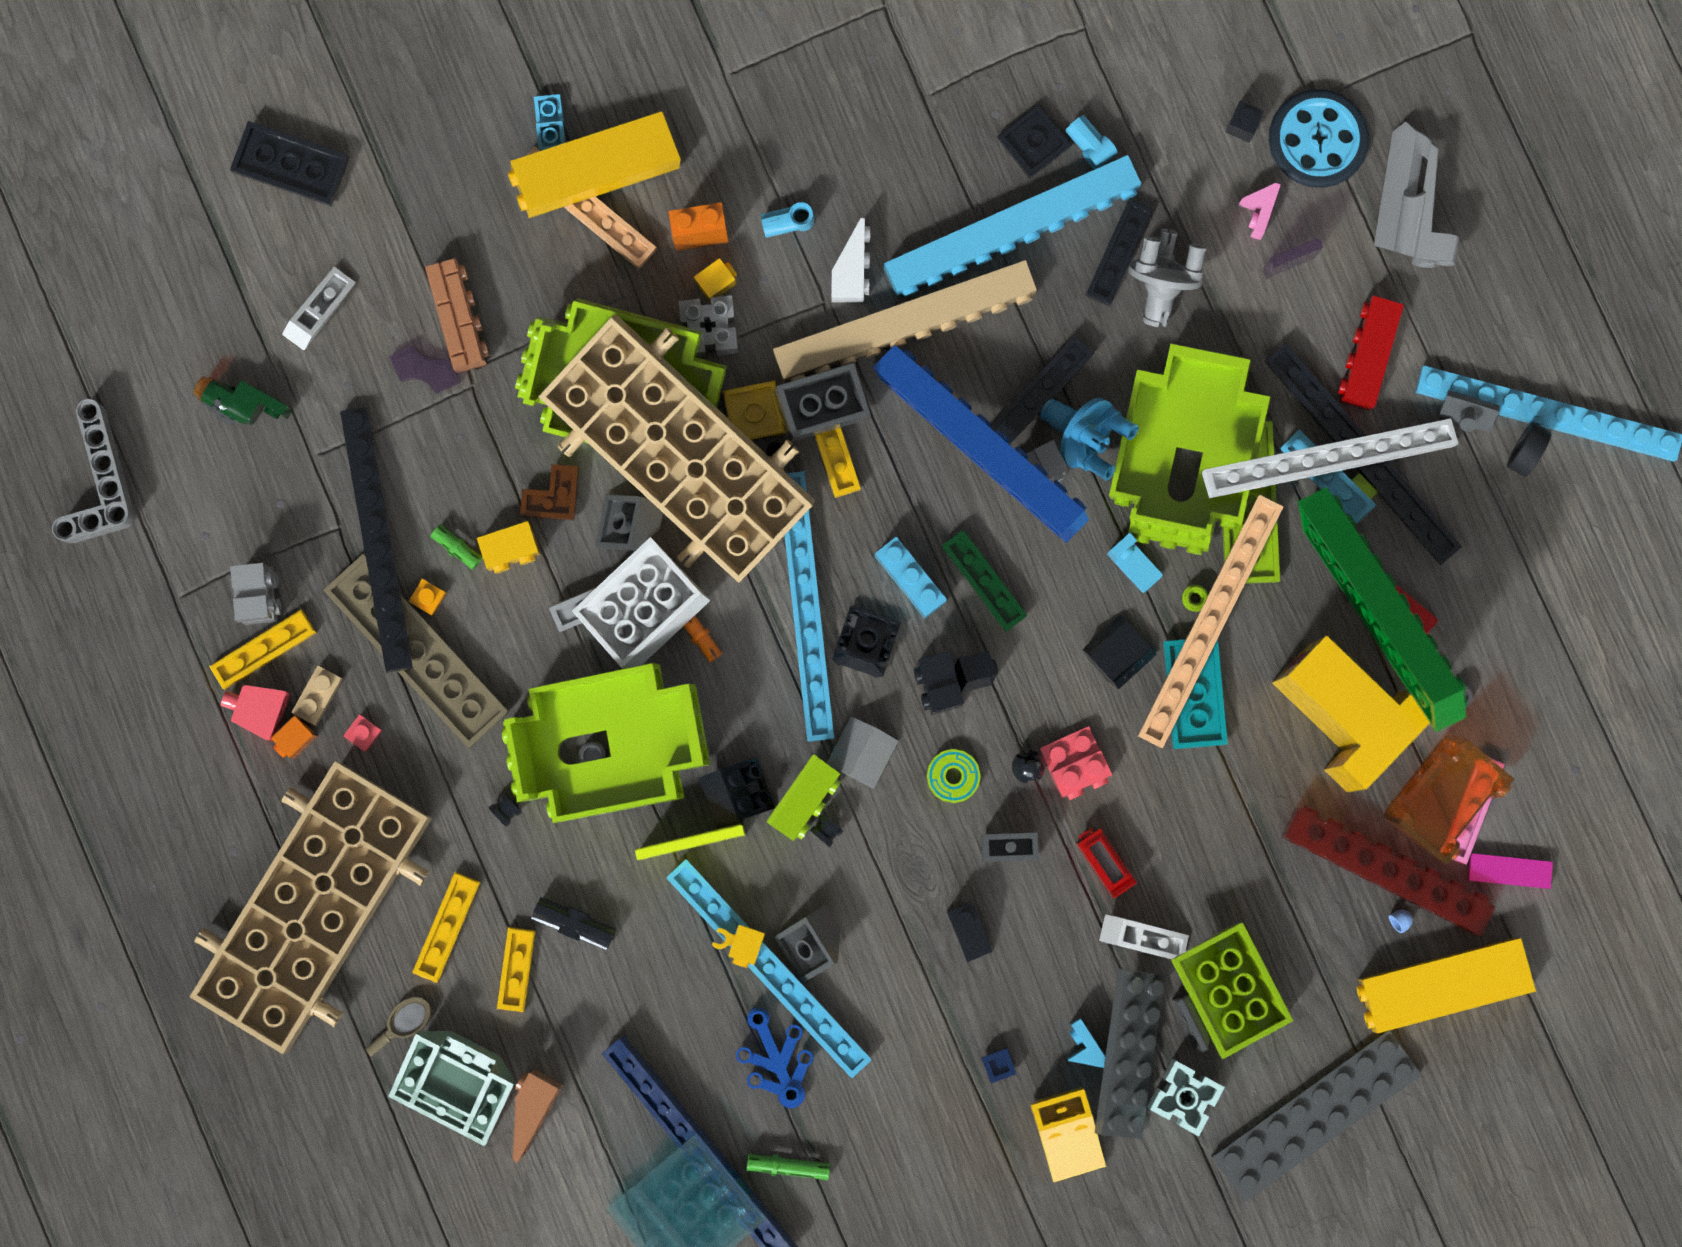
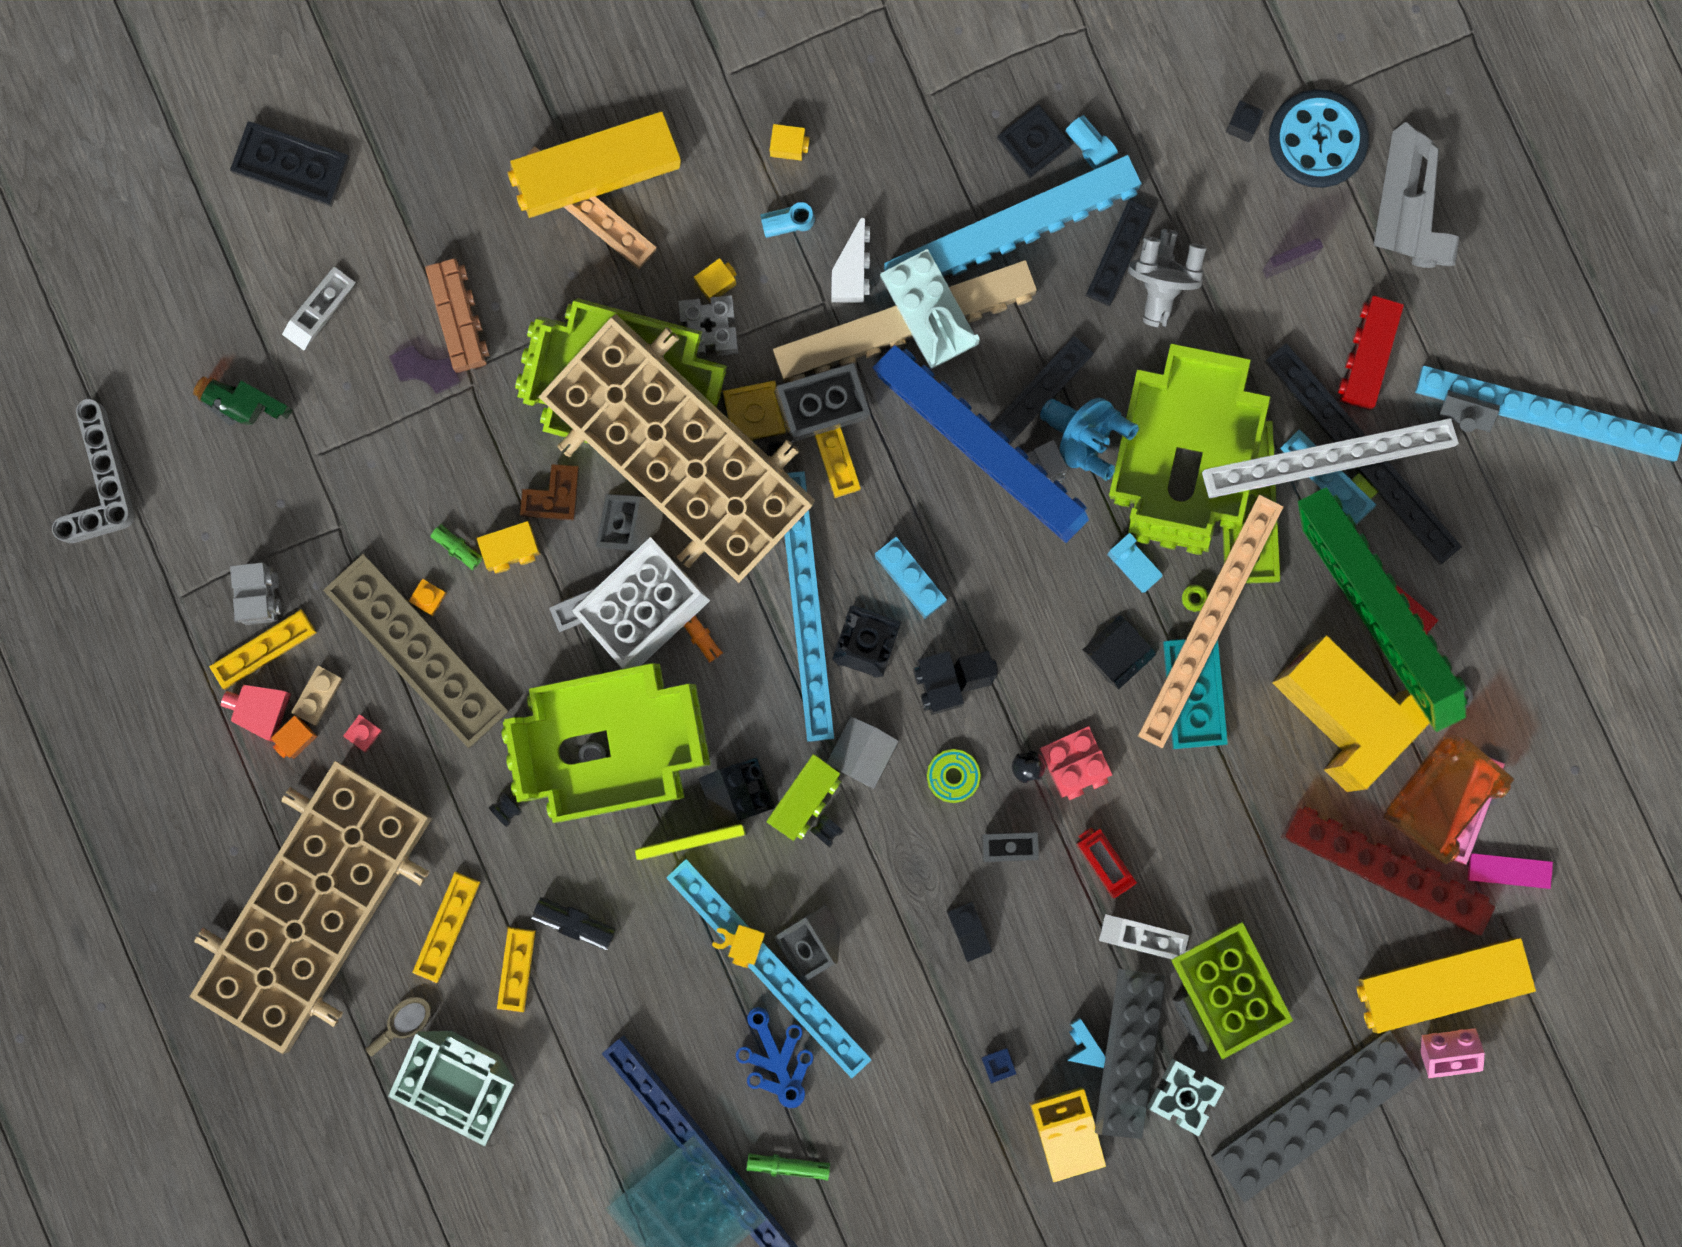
black plate [340,407,413,673] -> none
nougat slope [513,1069,563,1163] -> none
medium azure slope [534,94,565,150] -> none
orange brick [668,202,728,251] -> none
dark green plate [941,530,1028,633] -> none
bright pink slope [1239,183,1281,240] -> none
light blue hinge [1389,909,1413,934] -> none
black tyre [1507,423,1552,477] -> none
none -> yellow brick [770,124,810,161]
none -> light aqua plate [880,249,980,369]
none -> bright pink brick [1421,1028,1484,1078]

